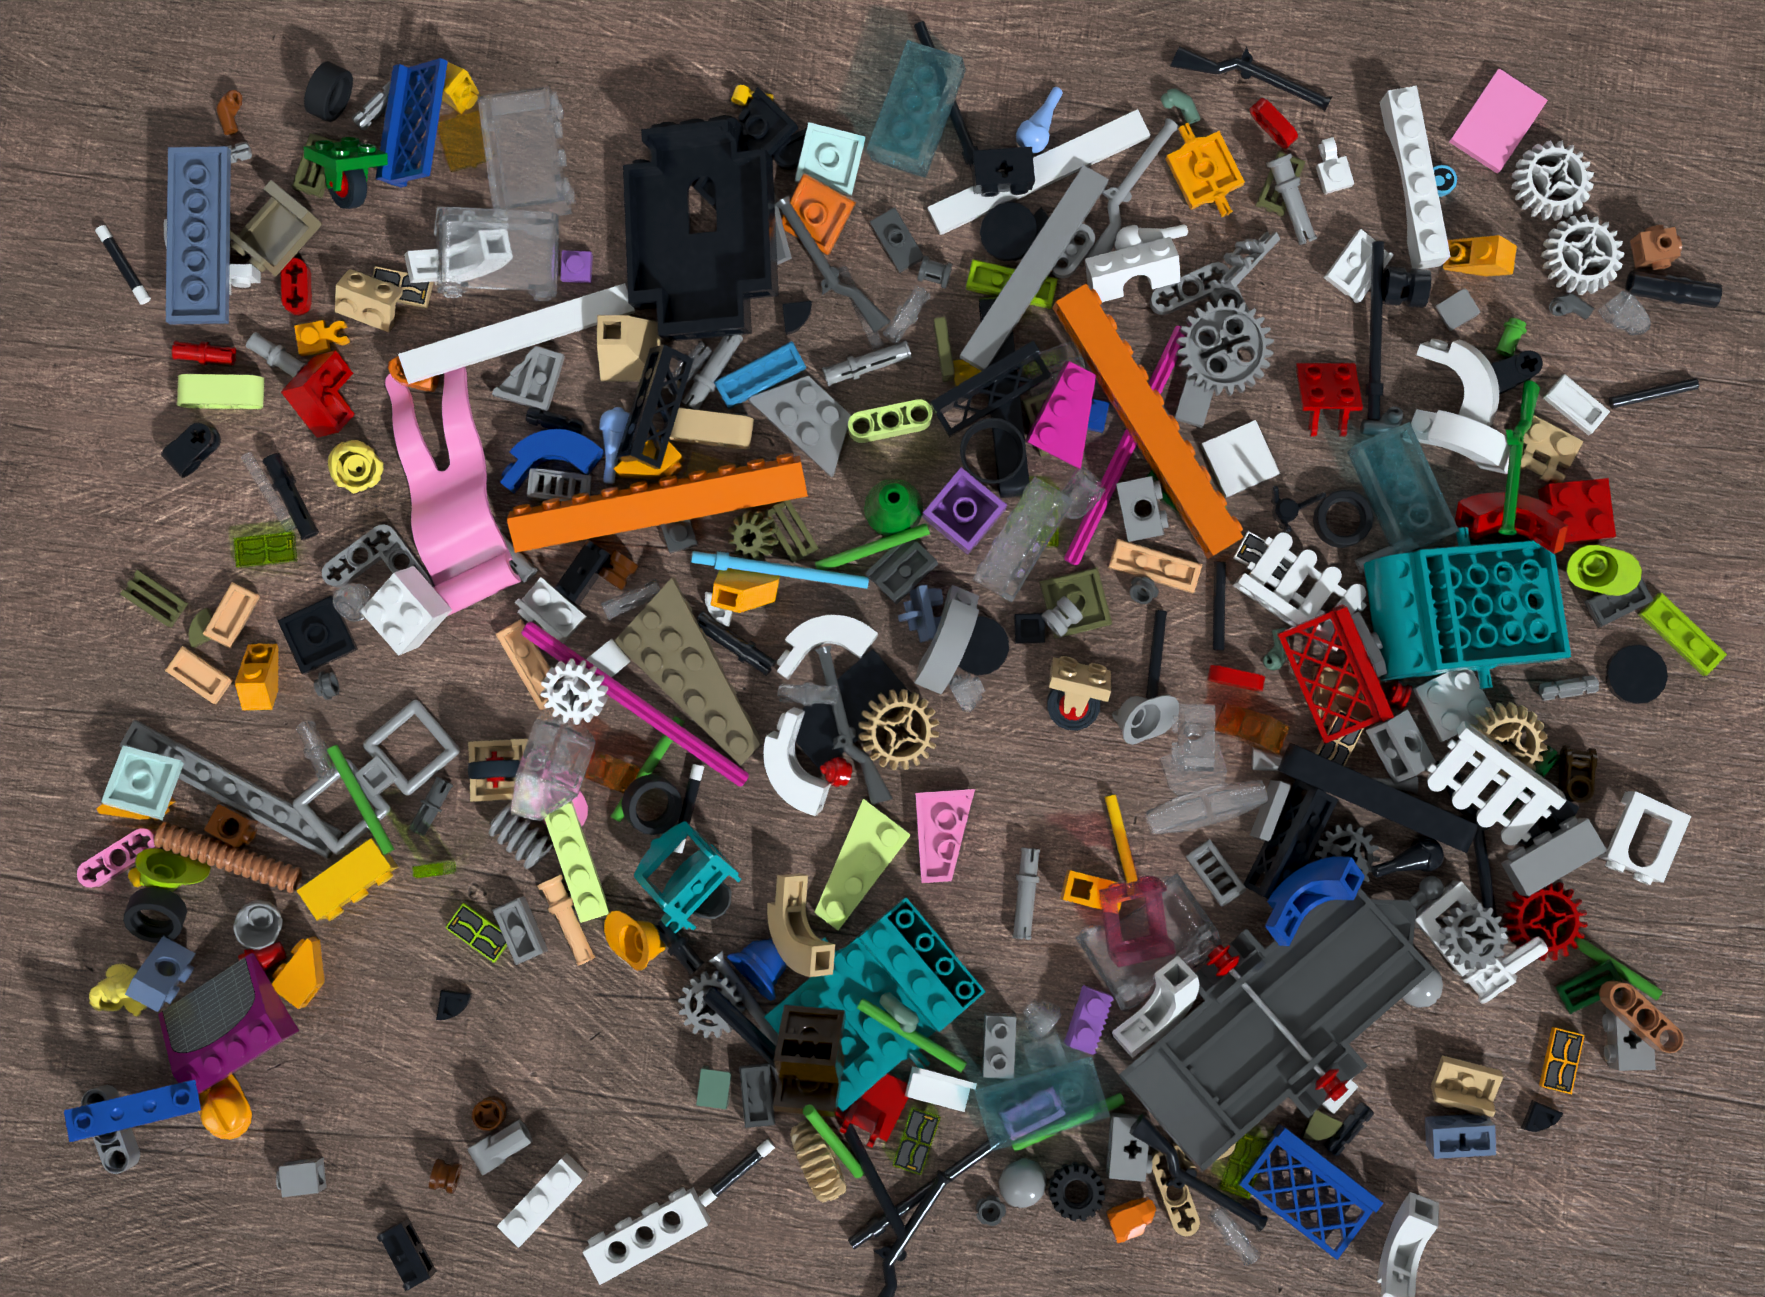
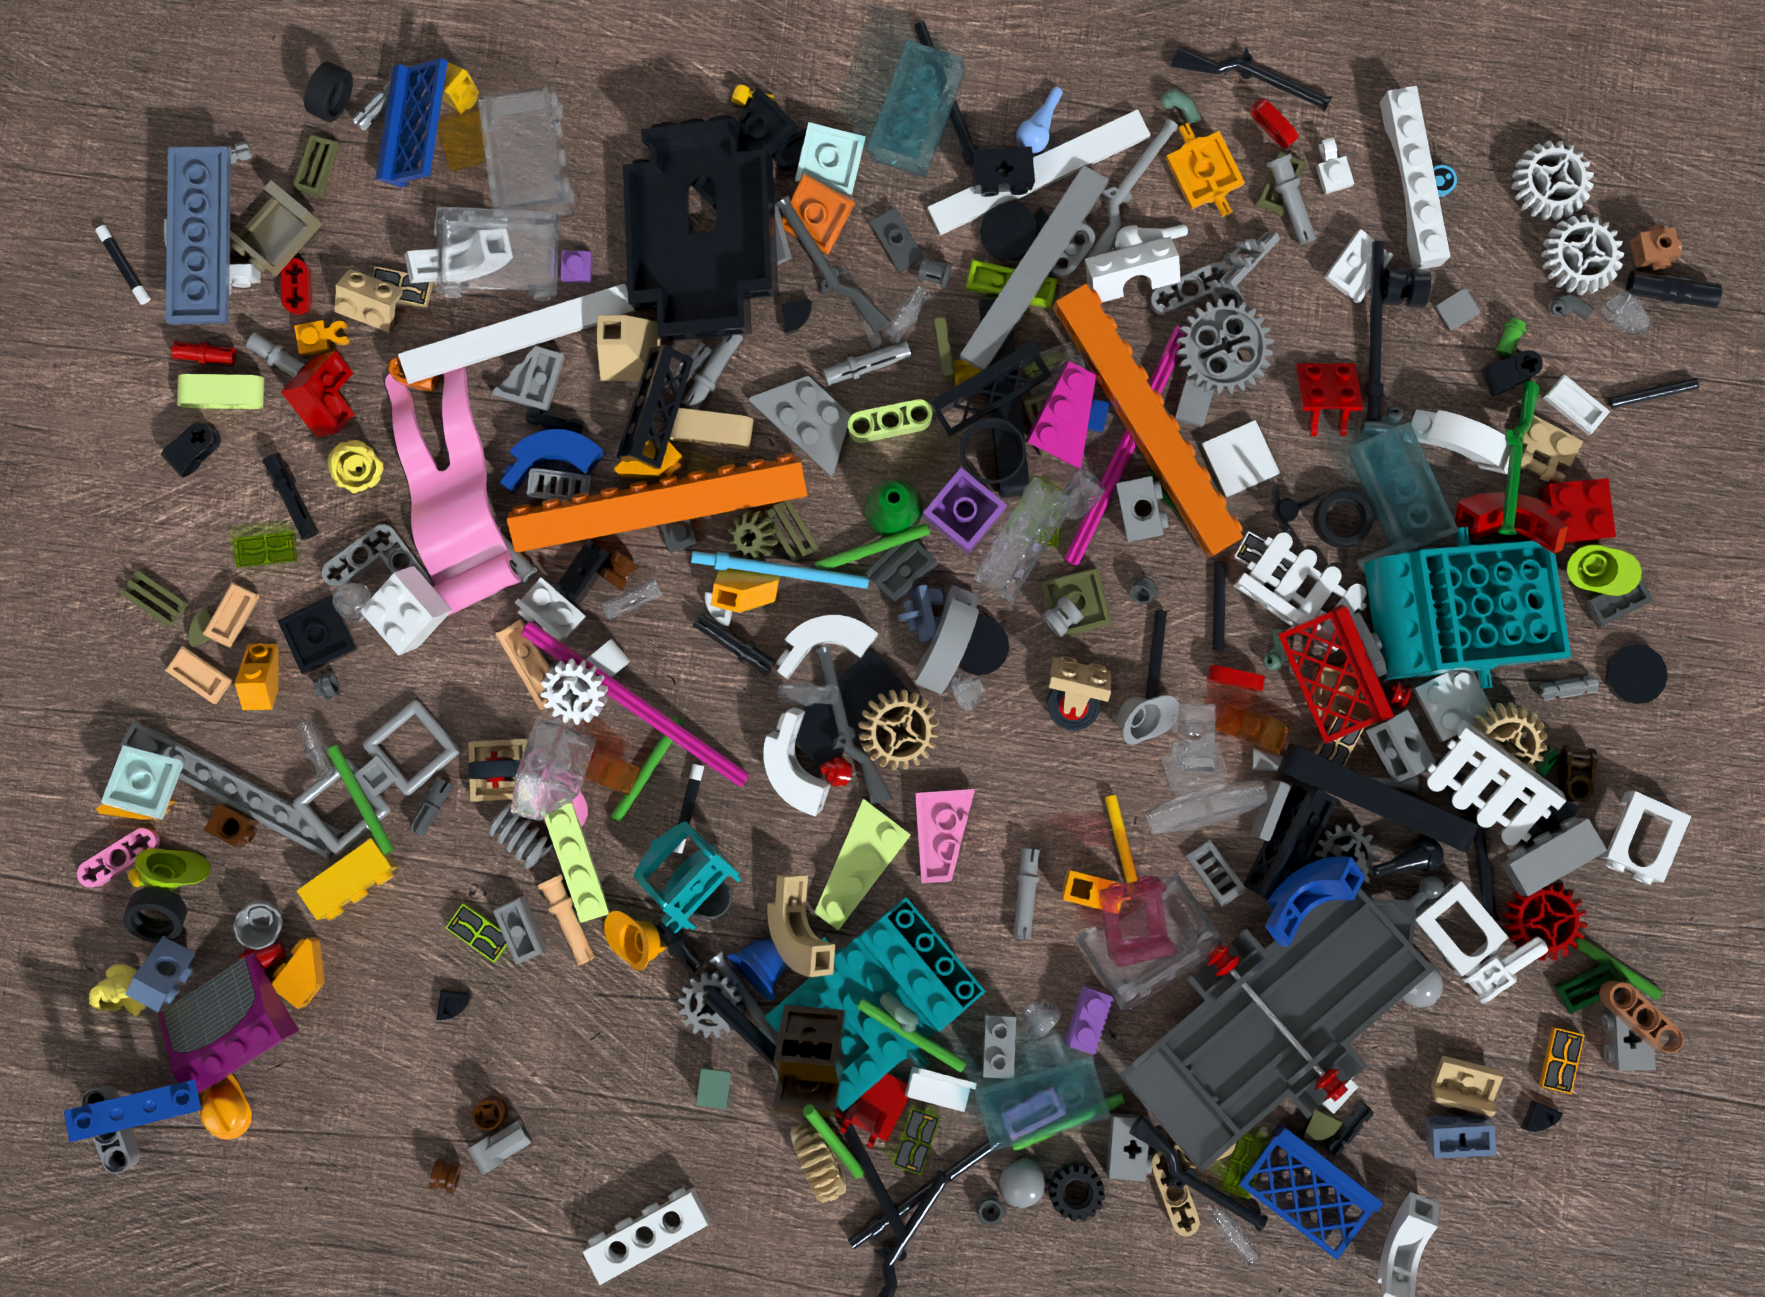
nougat piece [154,822,302,893] -> none
dark orange arm [216,90,243,135] -> none
clear bar [241,452,296,532] -> none
light grey brick [276,1157,327,1198] -> none
green plate [304,137,388,209] -> none
black hinge [377,1217,437,1291] -> none
clear neon green tile [412,861,457,879] -> none
white arch [497,1153,588,1248] -> none
light blue piece [599,407,629,484] -> none
dark tan wing [614,577,763,766] -> none
black tyre [622,774,683,835] -> none
black bar [698,1138,776,1207] -> none
dark azure plate [714,341,806,410] -> none
dark grey plate [739,1063,776,1128] -> none
black tile [1014,613,1045,644] -> none
orange rock [1106,1197,1156,1244] -> none
light nougat tile [1108,539,1203,594] -> none
white arch [1112,956,1199,1058] -> none
white arch [1416,339,1499,427] -> none
light grey gear [1439,903,1508,970] -> none
light orange slope [1443,235,1517,277] -> none
bright pink tile [1449,69,1548,174] -> none
lime tile [1638,592,1727,676] -> none

